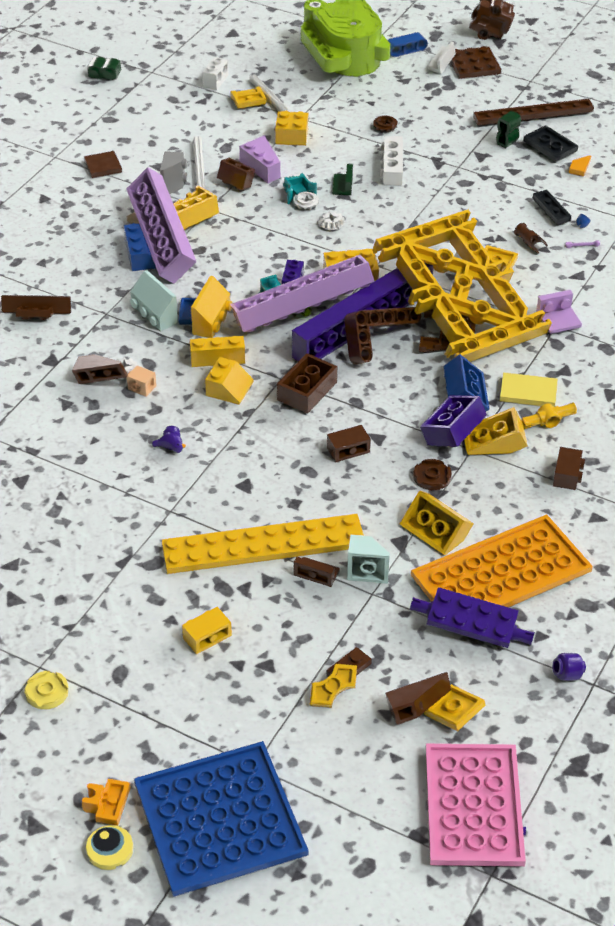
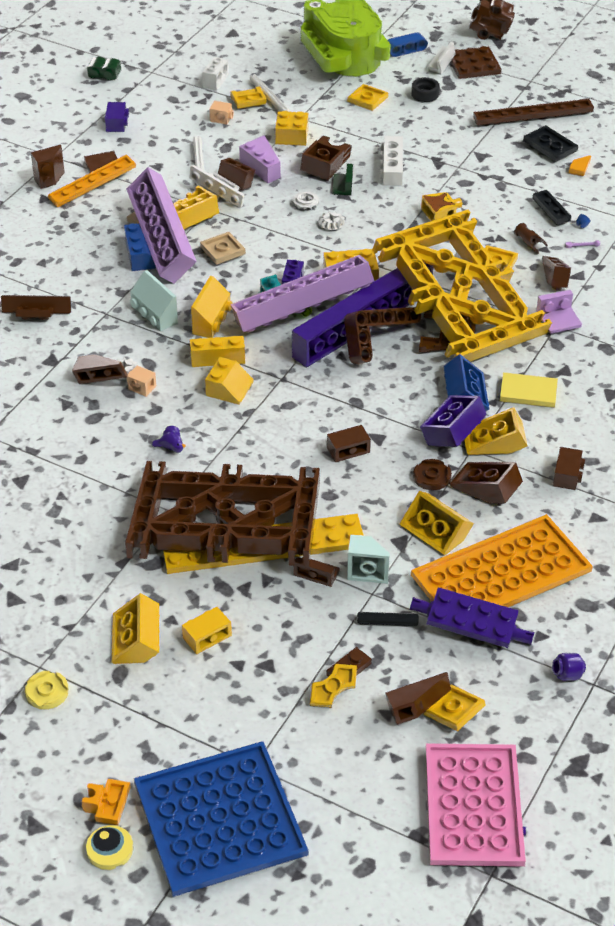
light grey slope [160,151,187,194] -> none
blue tile [179,298,196,325] -> none
reddish brown brick [277,353,338,414] -> none
teal piece [283,173,317,204] -> none
reddish brown gear [373,115,398,132] -> none
dark green brick [496,111,521,148] -> none
yellow pin [521,402,577,429] -> none
none -> reddish brown slope [31,144,65,189]
none -> light orange tile [48,154,136,208]
none -> dark purple brick [105,102,129,132]
none -> yellow slope [112,593,160,664]
none -> reddish brown piece [125,461,320,566]
none -> white bracket [189,165,245,208]
none -> tan plate [200,232,246,265]
none -> light nougat brick [209,101,234,125]
none -> reddish brown brick [300,135,352,180]
none -> yellow tile [347,84,388,111]
none -> black axle [357,612,419,626]
none -> black tyre [411,77,440,102]
none -> yellow torso [421,192,462,221]
none -> reddish brown slope [449,462,523,504]
none -> reddish brown slope [542,256,571,290]

